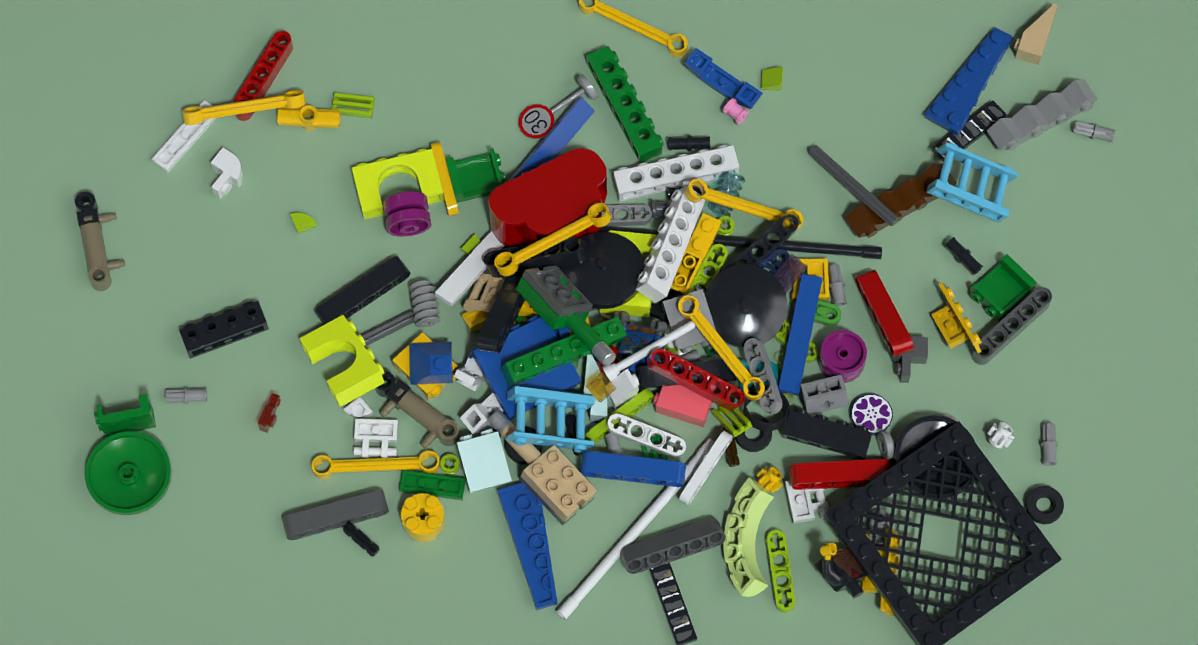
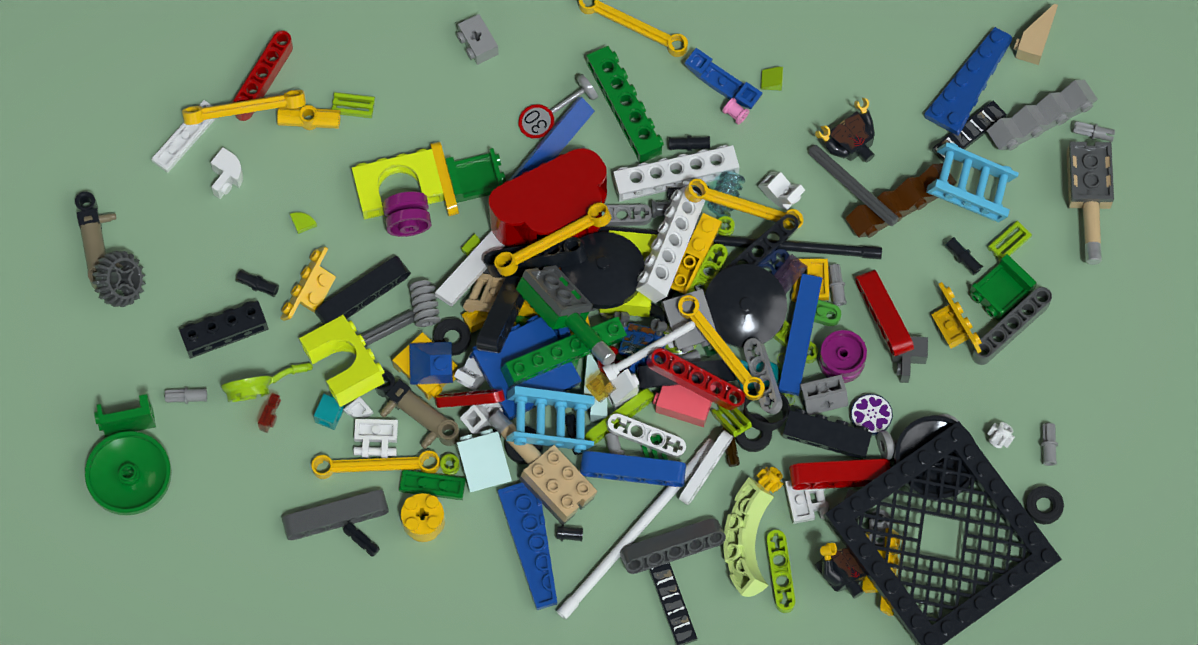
none -> dark grey gear [92,251,146,307]
none -> lime piece [221,363,313,402]
none -> black pin [236,269,279,297]
none -> yellow bracket [280,246,336,321]
none -> teal brick [314,394,345,430]
none -> black tyre [433,318,471,356]
none -> red beam [435,389,505,408]
none -> light grey brick [456,14,499,65]
none -> black pin [556,524,583,542]
none -> white brick [758,172,805,210]
none -> torso [815,98,875,163]
none -> lime tile [987,220,1032,261]
none -> dark grey piece [1067,142,1114,265]

